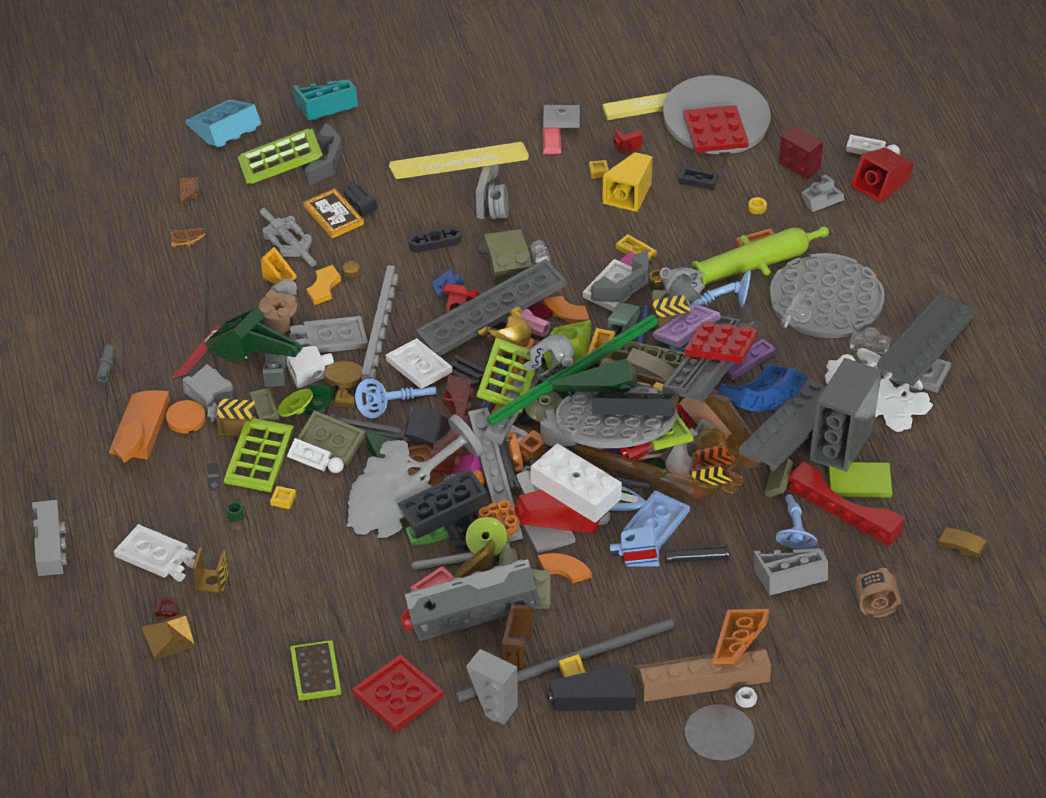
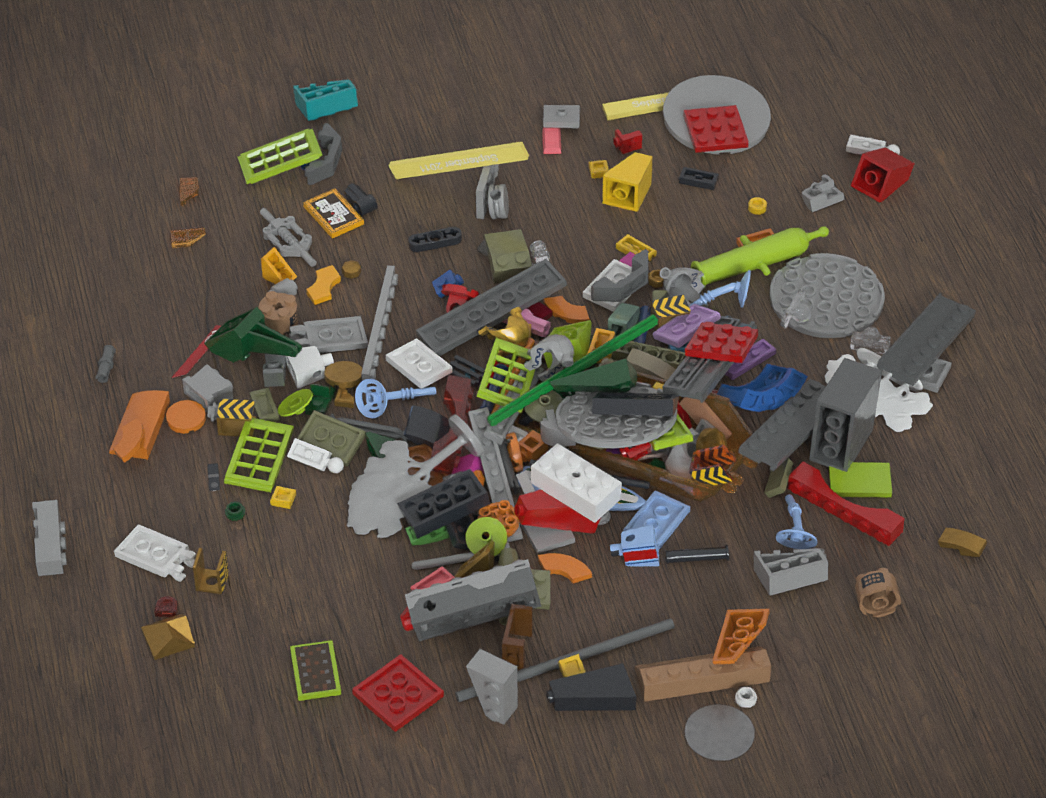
medium azure slope [185,99,261,147] -> none
dark red brick [779,125,823,179] -> none

